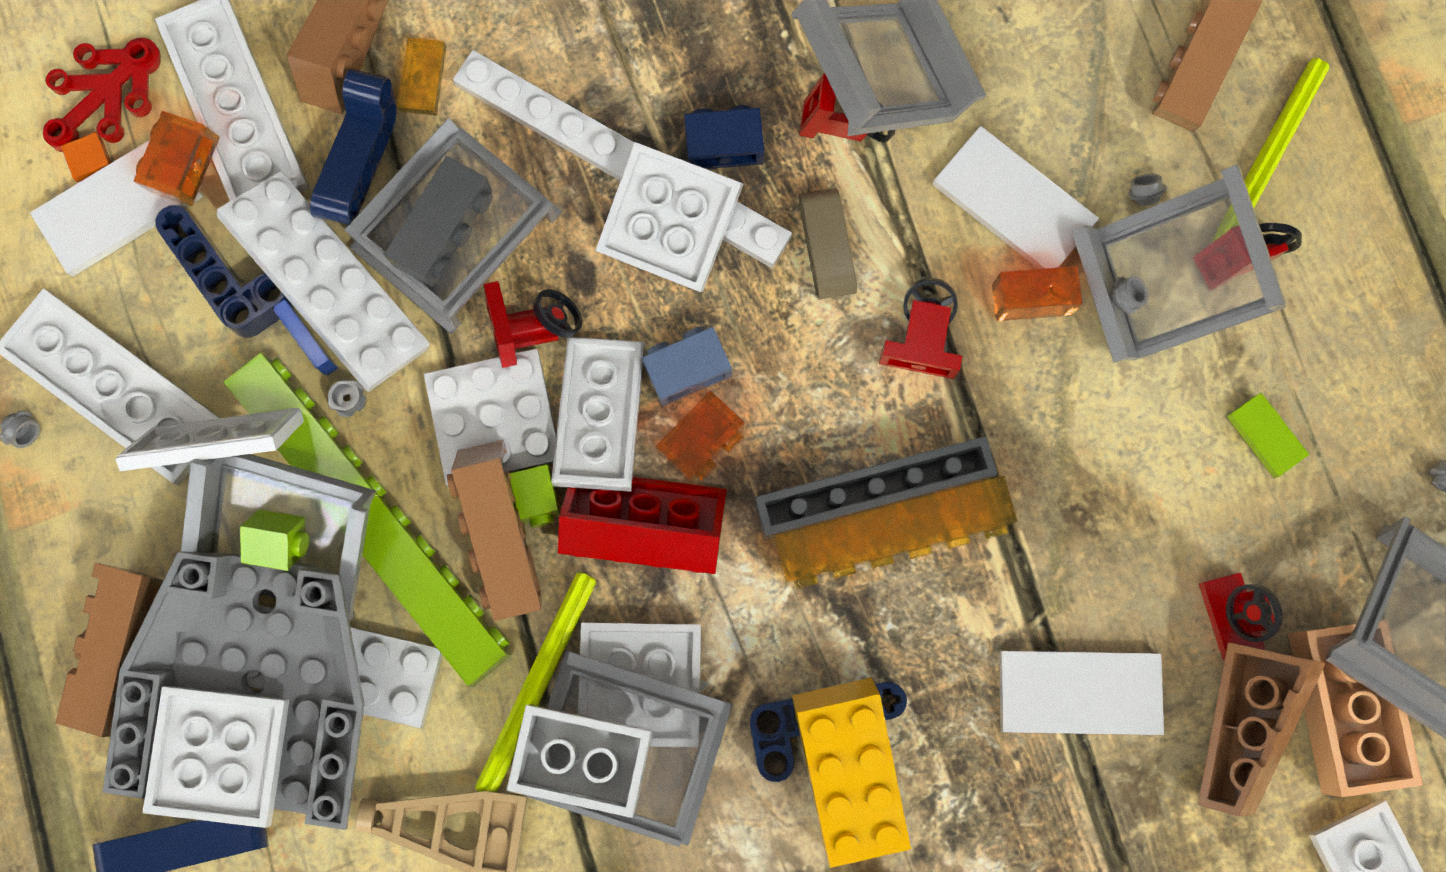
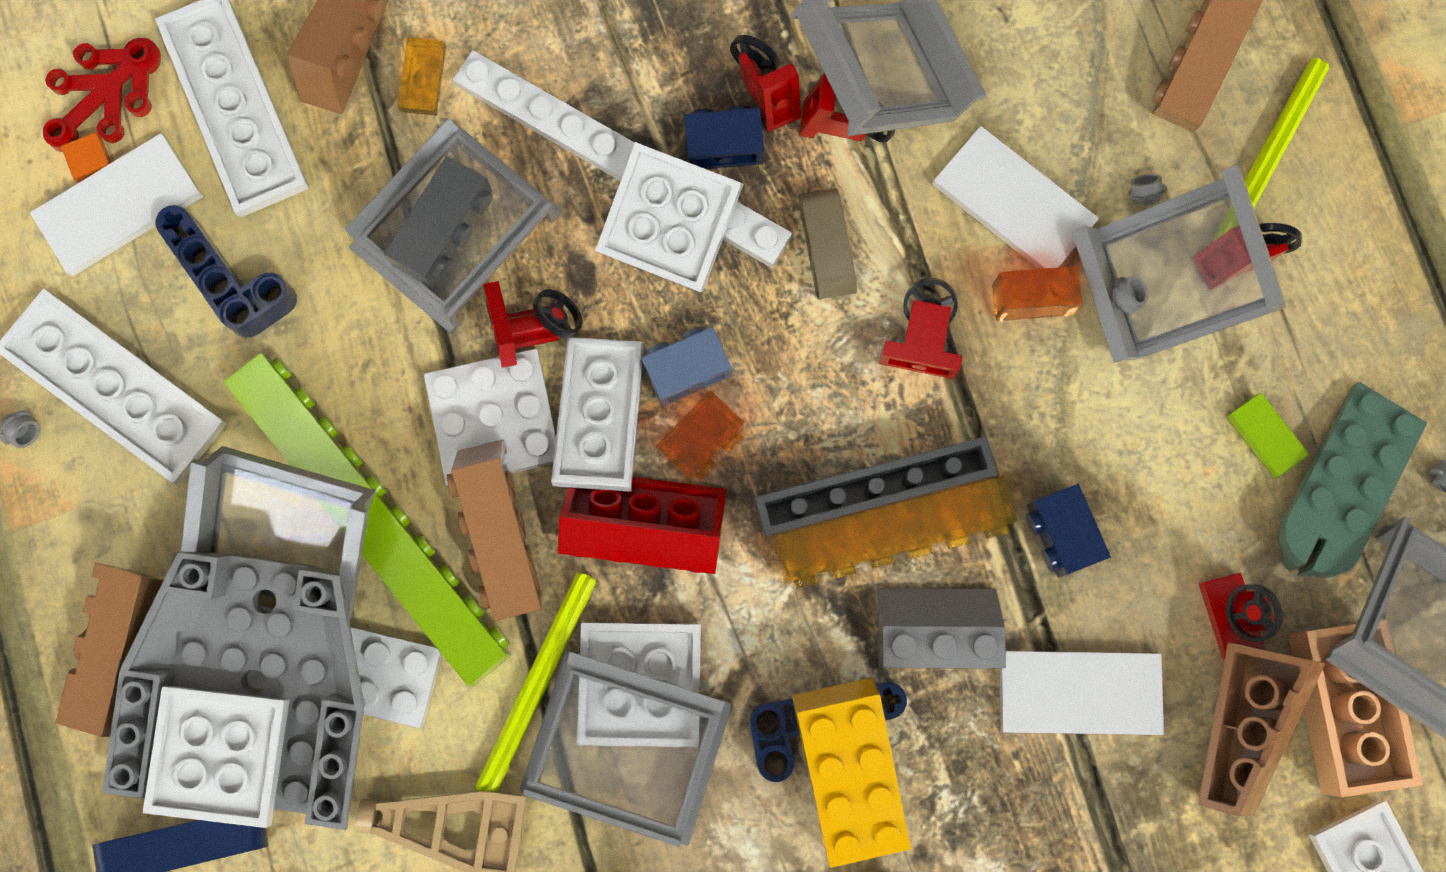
white tile [115,408,304,471] -> none
clear orange brick [133,111,220,207] -> none
white plate [217,171,430,392] -> none
lime brick [240,509,309,571] -> none
tile [274,299,338,376] -> none
dark blue beam [310,69,397,225] -> none
light grey plate [327,380,366,417] -> none
white brick [506,705,653,818] -> none
lime brick [510,464,561,528] -> none
none -> red piece [730,35,801,132]
none -> light grey slope [877,588,1006,669]
none -> dark blue brick [1026,483,1111,578]
none -> sand green plate [1278,382,1427,578]

